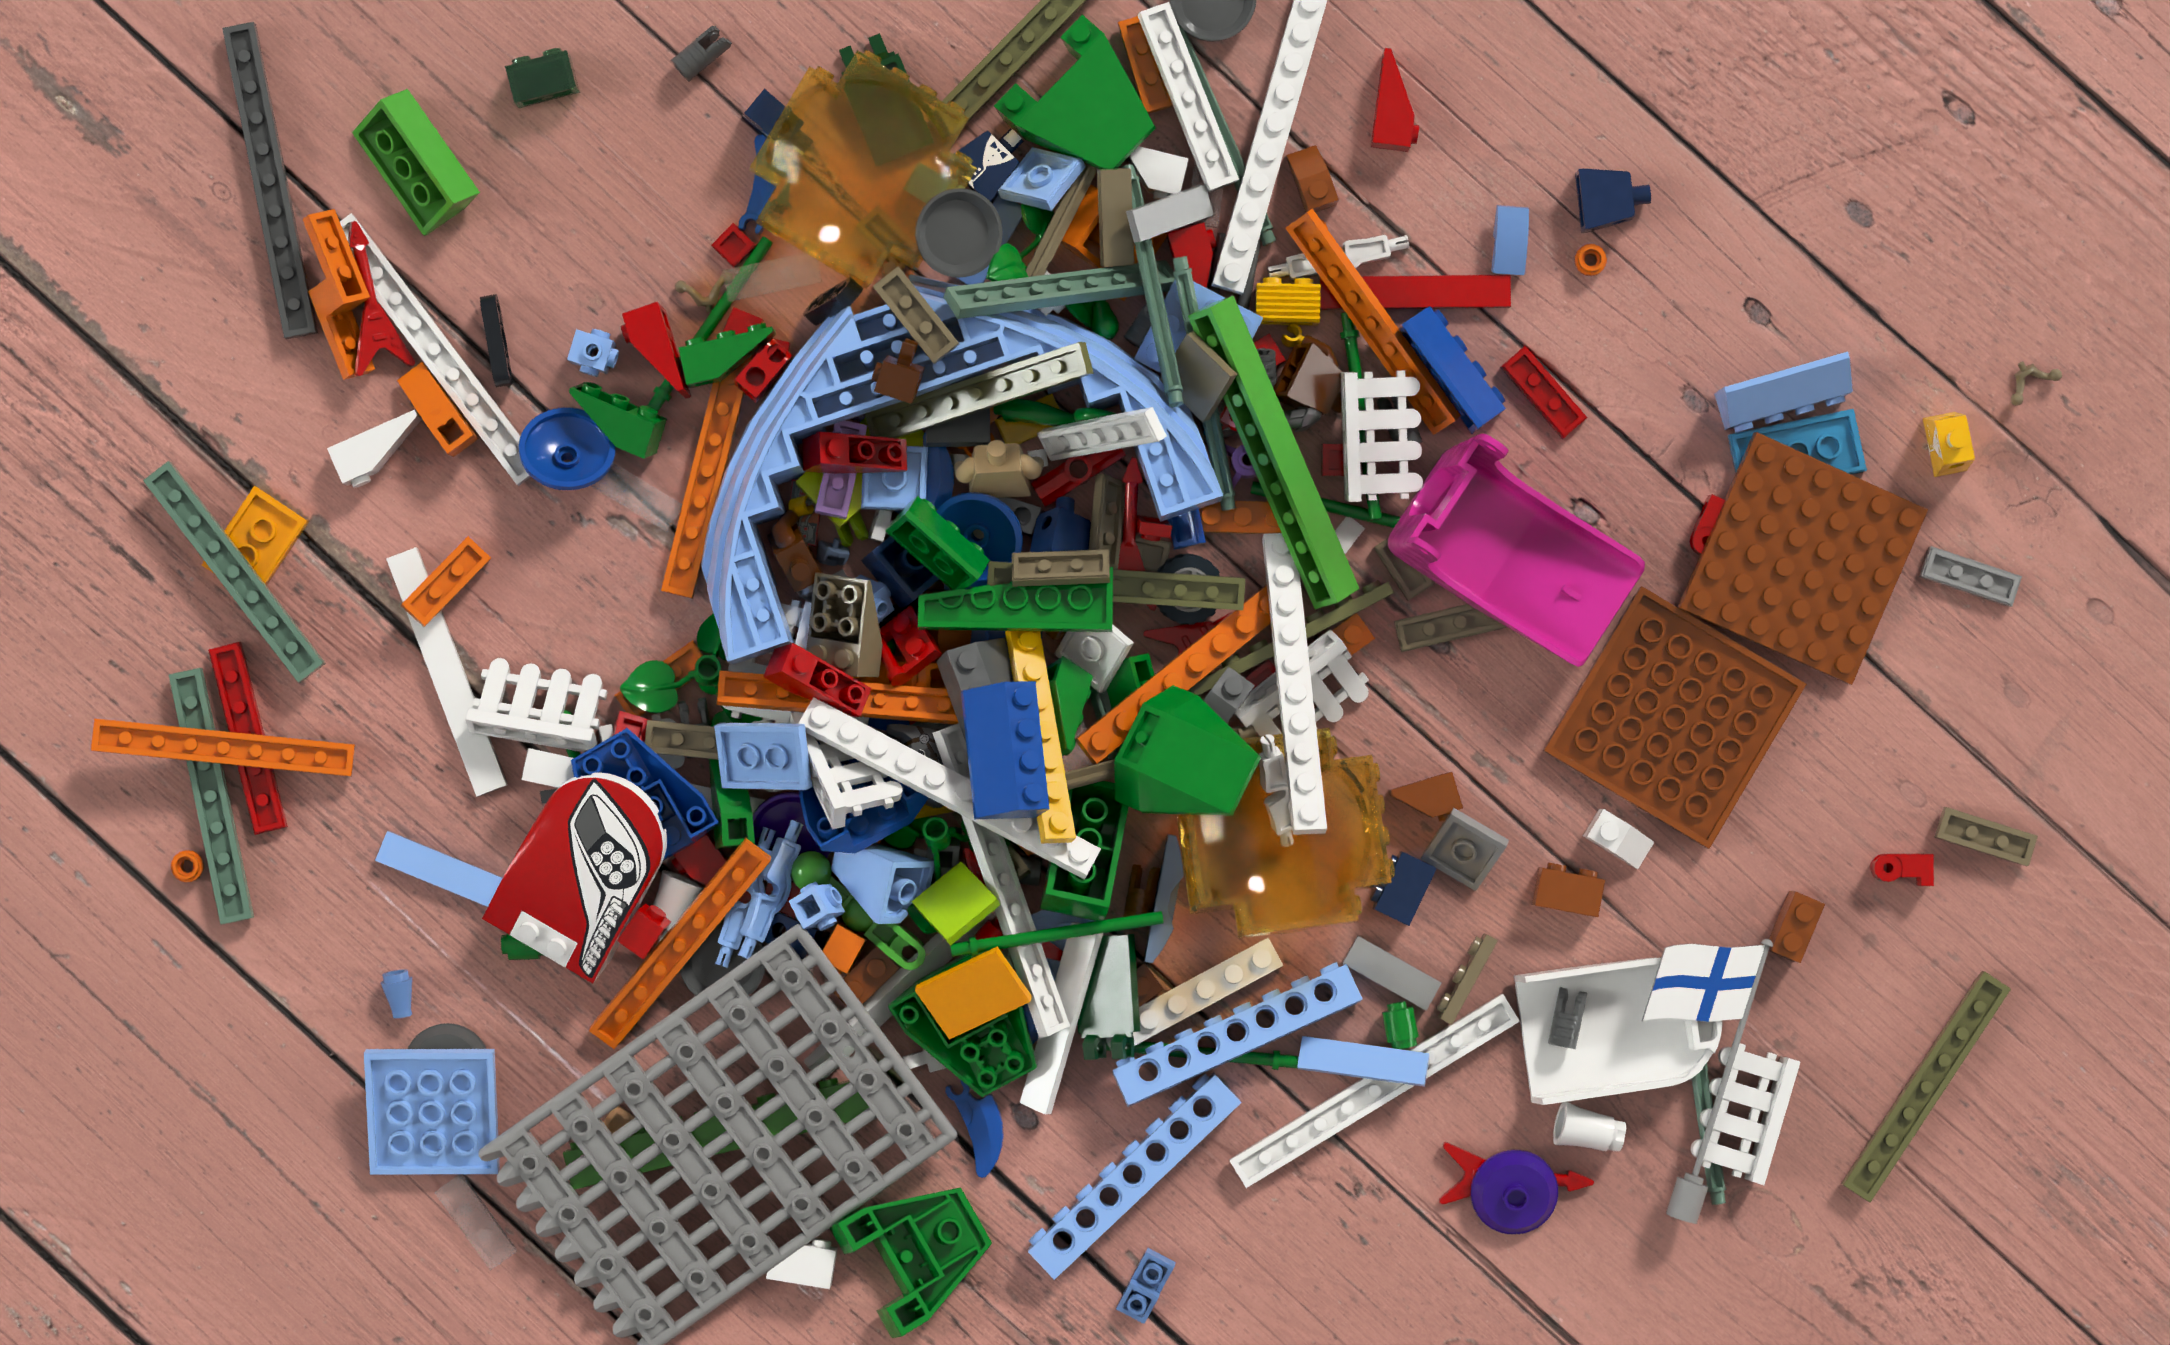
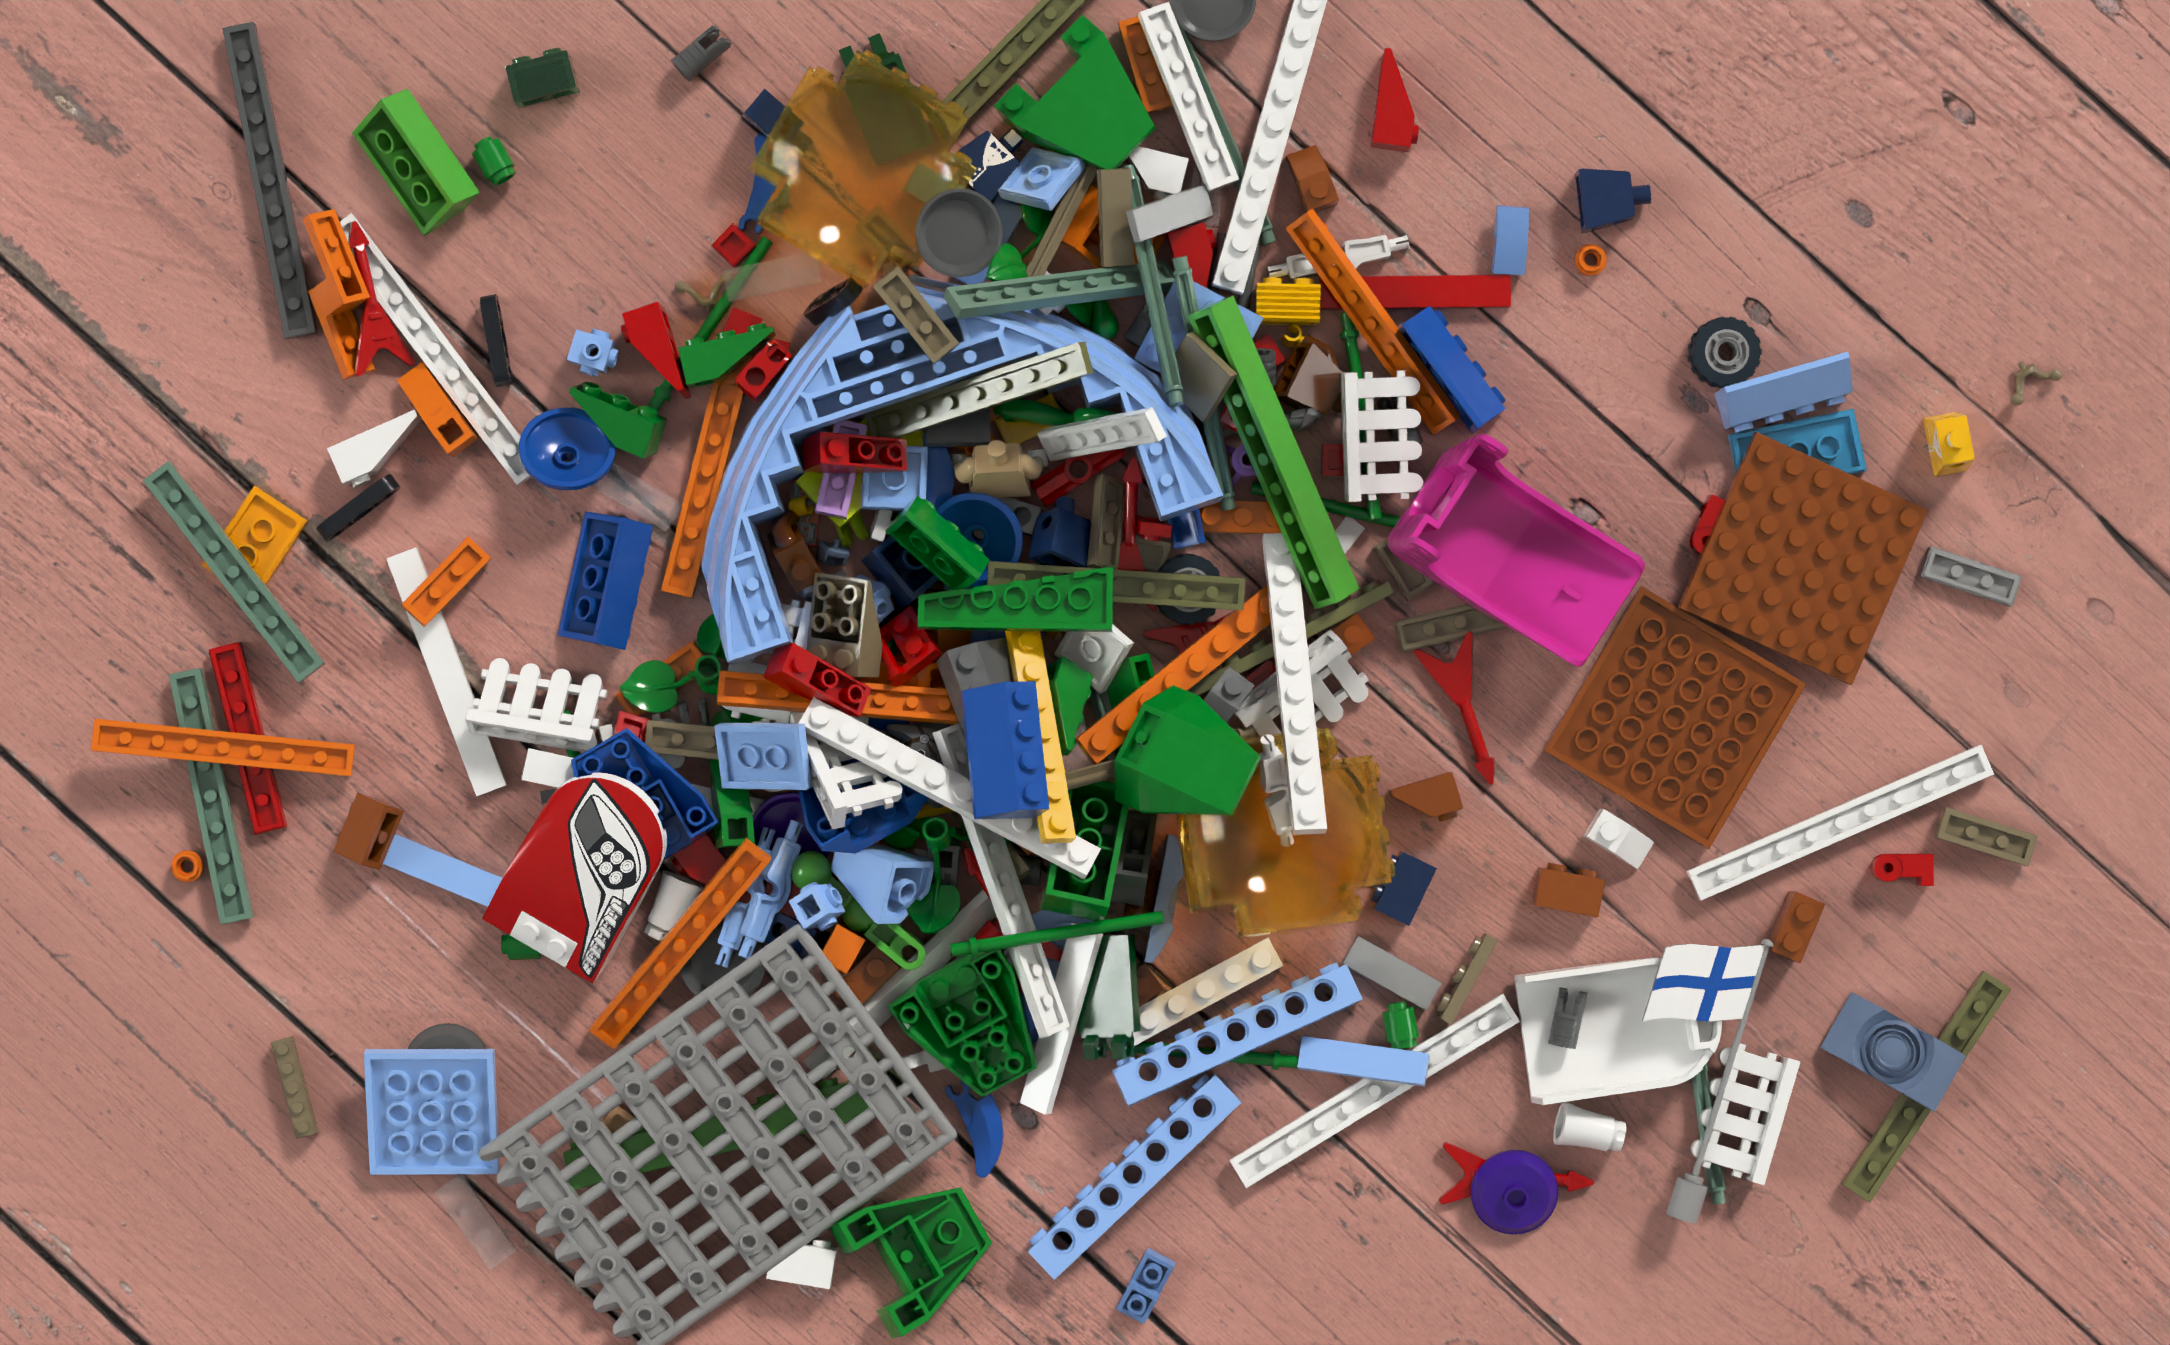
medium blue cone [381,969,412,1018] -> none
red brick [617,903,672,959] -> none
reddish brown brick [872,338,925,404] -> none
lime tile [911,861,1001,946] -> none
light orange tile [915,947,1032,1040] -> none
dark tan tile [1012,549,1110,587] -> none
light grey plate [1421,808,1509,891] -> none
red tile [1500,346,1588,439] -> none
none -> dark tan piece [271,1036,319,1139]
none -> black beam [316,474,400,542]
none -> dark orange brick [333,792,404,870]
none -> green brick [472,136,516,186]
none -> blue slope [558,511,653,650]
none -> dark grey slope [1111,809,1157,906]
none -> red piece [1414,631,1495,785]
none -> black wheel [1687,317,1762,388]
none -> white plate [1687,745,1994,900]
none -> sand blue slope [1820,992,1966,1112]

